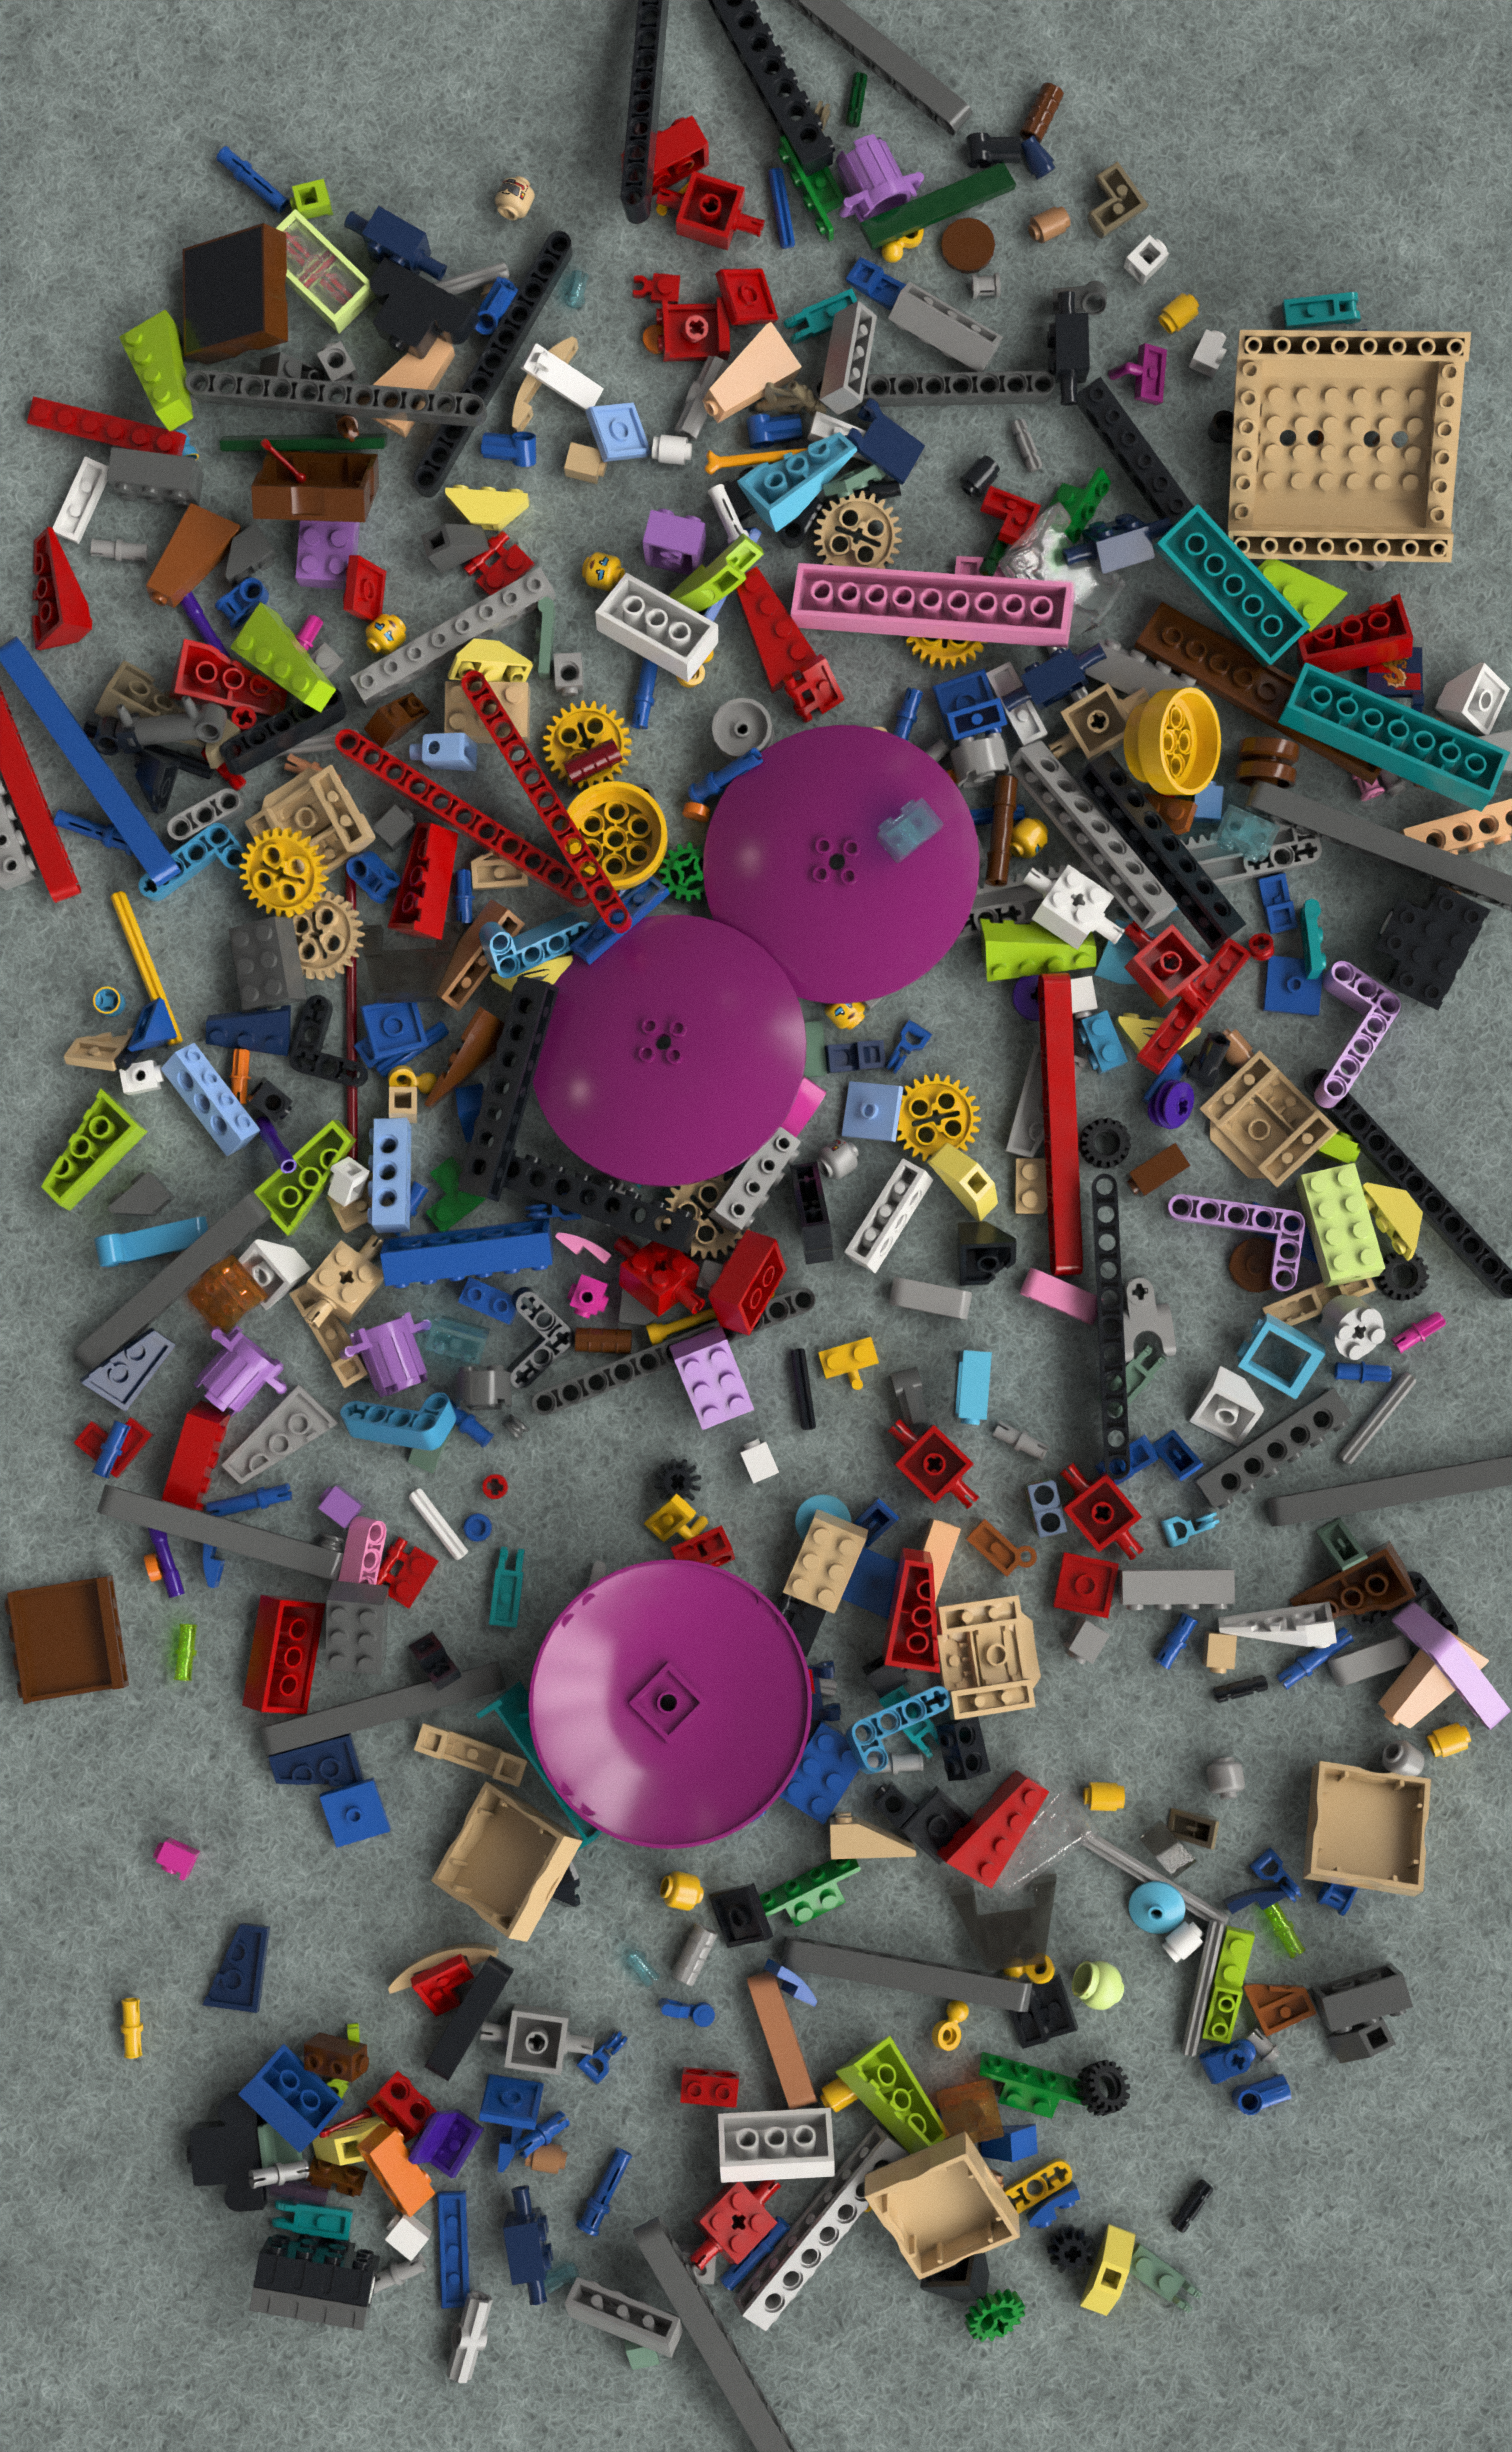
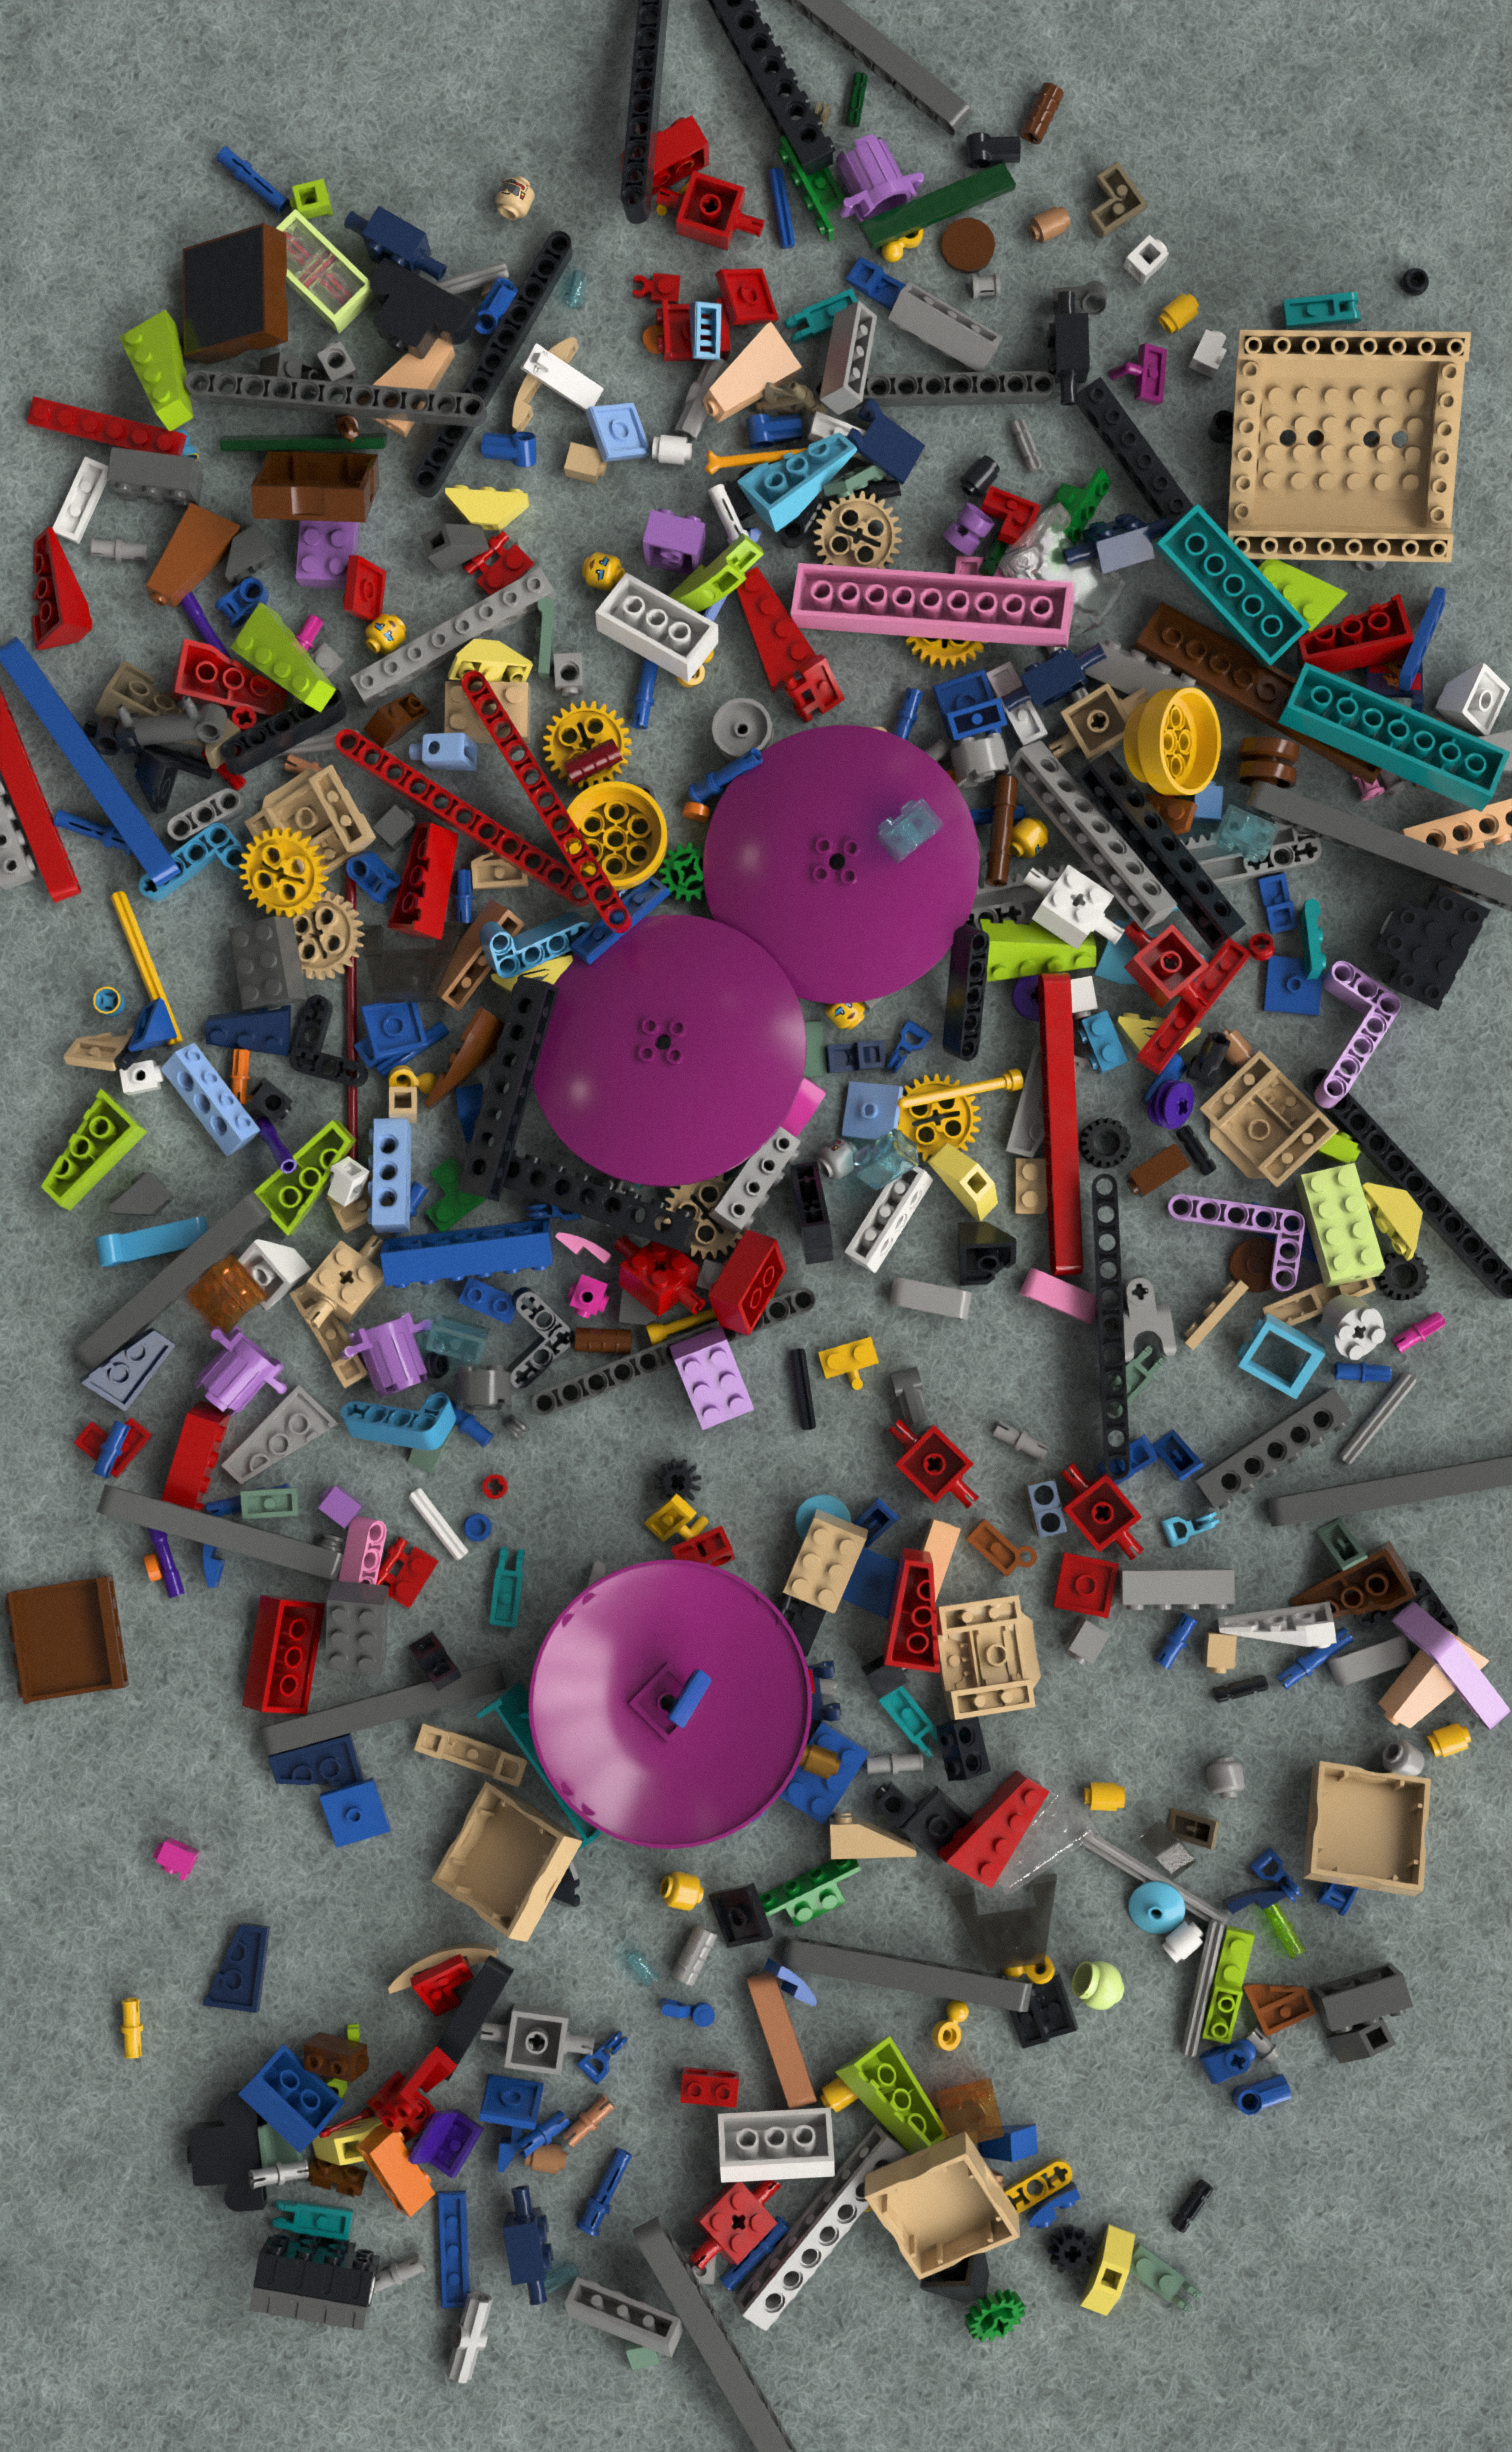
clear neon green pin [174,1623,198,1681] -> none
red hinge [260,438,306,484] -> none
clear purple pin [269,2180,329,2207] -> none
white brick [385,2214,432,2261] -> none
white brick [740,1439,779,1484] -> none
dark azure beam [846,1686,951,1774] -> none
medium azure window [955,1350,992,1425] -> none
green bracket [979,2052,1088,2119] -> none
dark blue cone [1021,136,1055,180] -> none
black tyre [1076,2060,1130,2116] -> none
white slope [1189,1366,1264,1447] -> none
none -> sand green panel [240,1487,303,1519]
none -> red panel [375,2046,457,2133]
none -> black plate [424,1351,449,1379]
none -> nougat pin [562,2094,615,2148]
none -> blue slope [666,1669,712,1728]
none -> dark azure slope [689,301,721,361]
none -> pearl gold brick [798,1743,841,1779]
none -> clear light blue brick [853,1128,919,1191]
none -> yellow piece [897,1068,1024,1109]
none -> black beam [942,924,990,1062]
none -> medium lavender wheel [943,503,995,556]
none -> black axle [1176,1125,1217,1176]
none -> tan plate [1184,1279,1249,1350]
none -> blue tile [1399,586,1446,692]
none -> black plate [1401,268,1429,296]

